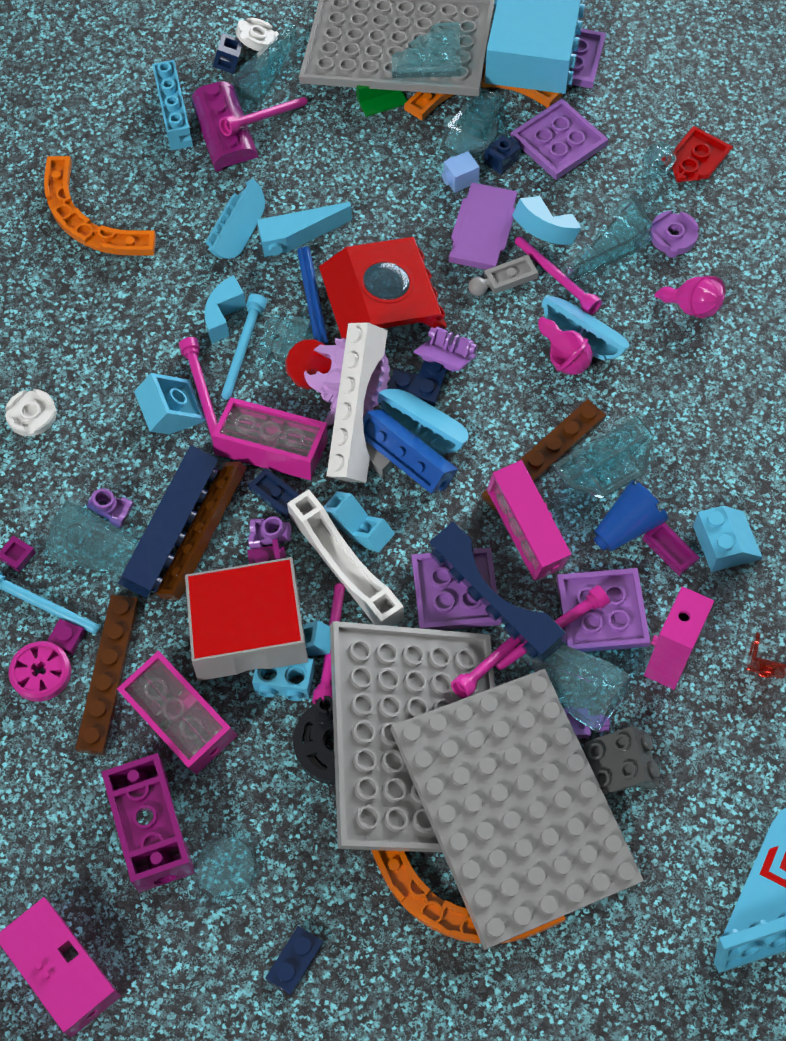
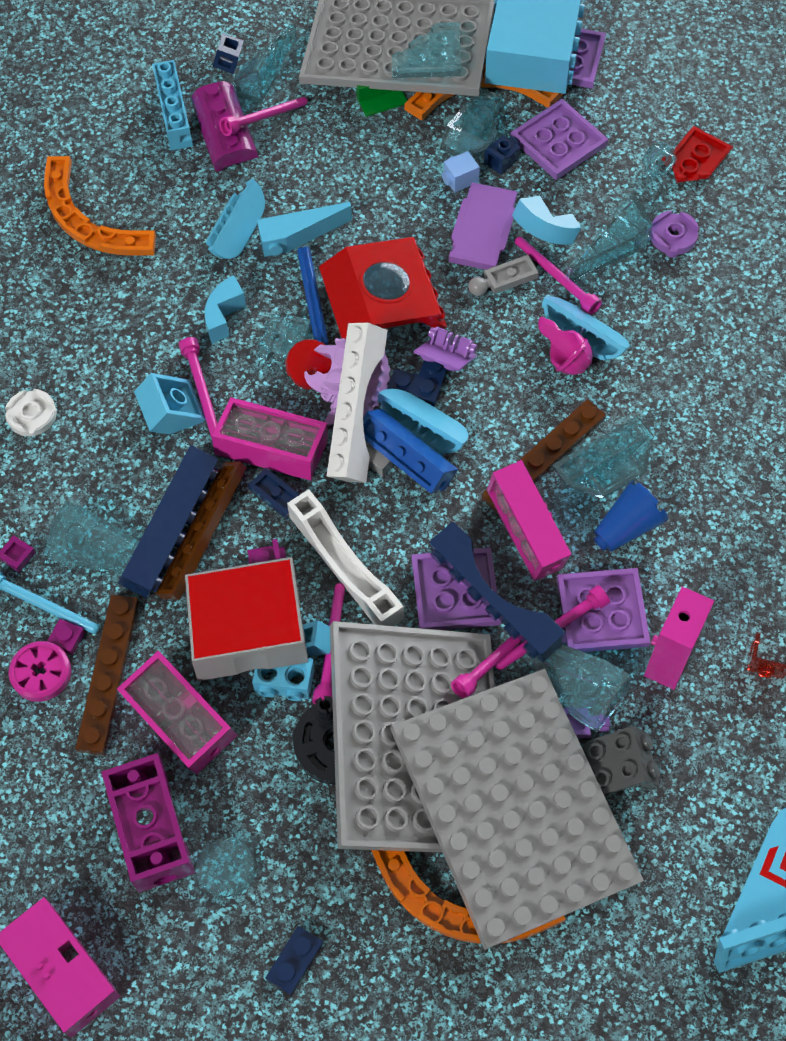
medium lavender plate [87,489,134,528] -> none
medium azure piece [221,294,267,400] -> none
white tile [235,18,280,52] -> none
medium lavender plate [248,516,291,549] -> none
medium azure brick [323,491,395,552] -> none
magenta tile [642,523,700,576] -> none
dark pink piece [654,276,725,318] -> none
medium azure slope [693,506,762,572] -> none

